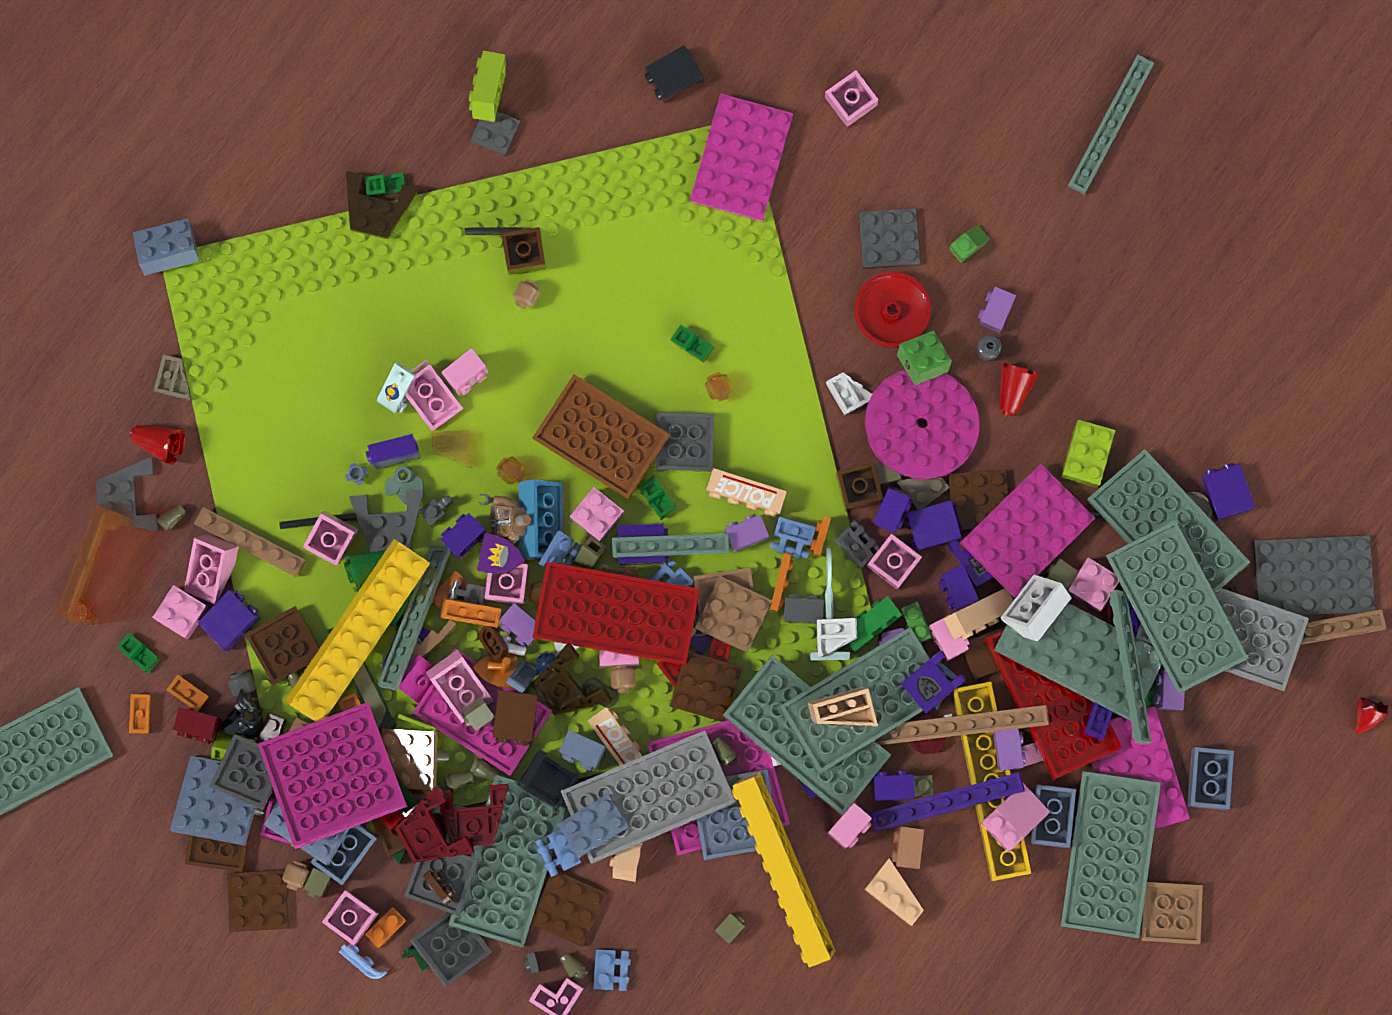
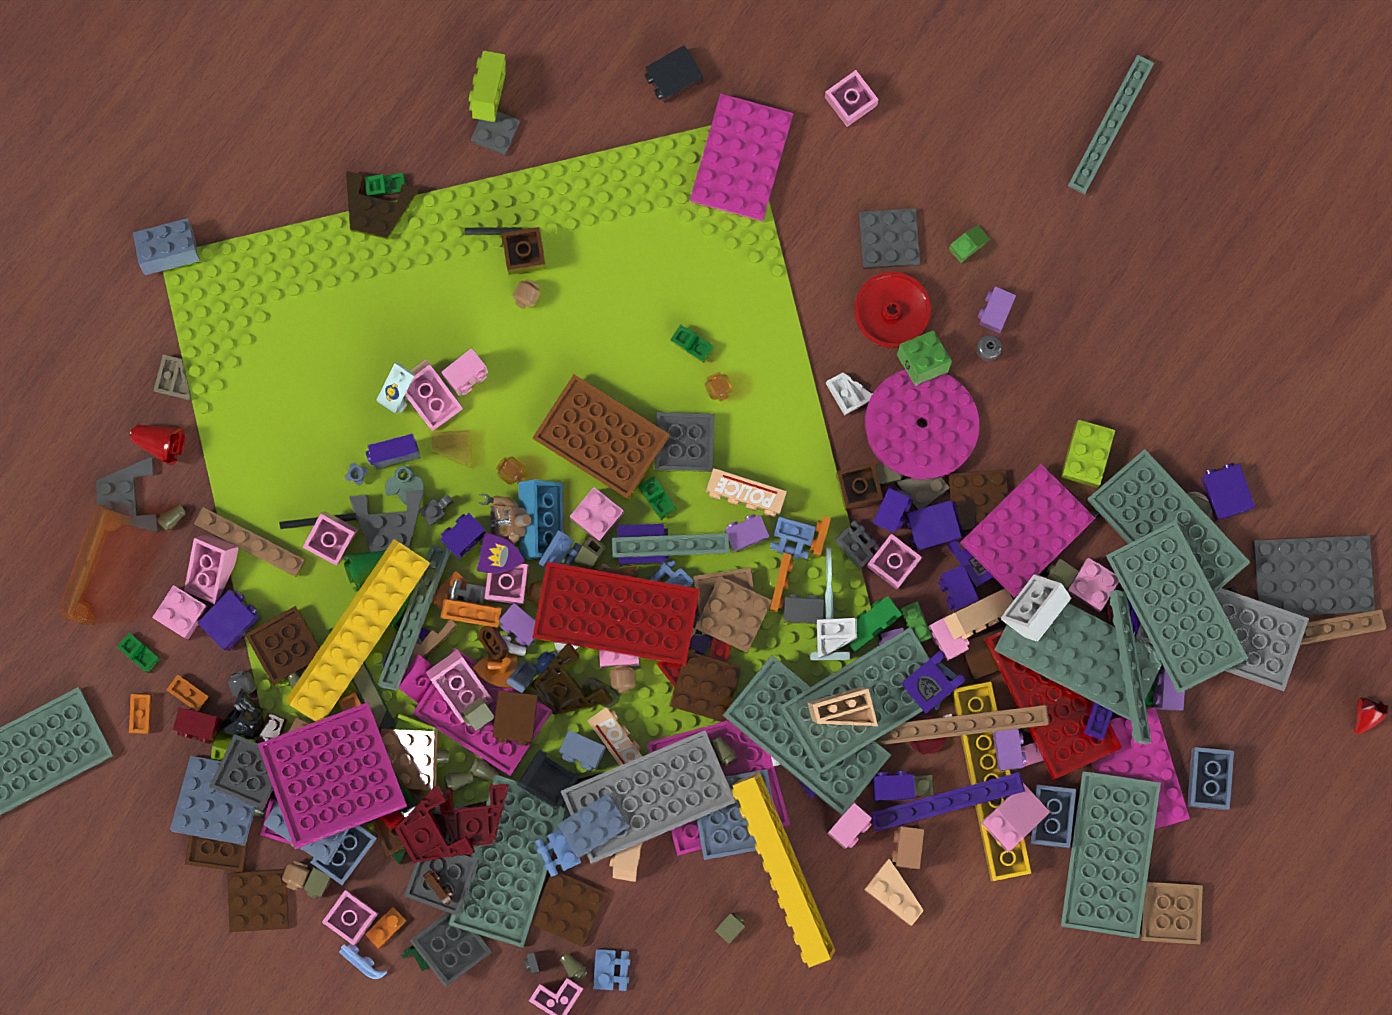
red cone [999,362,1039,417] -> none

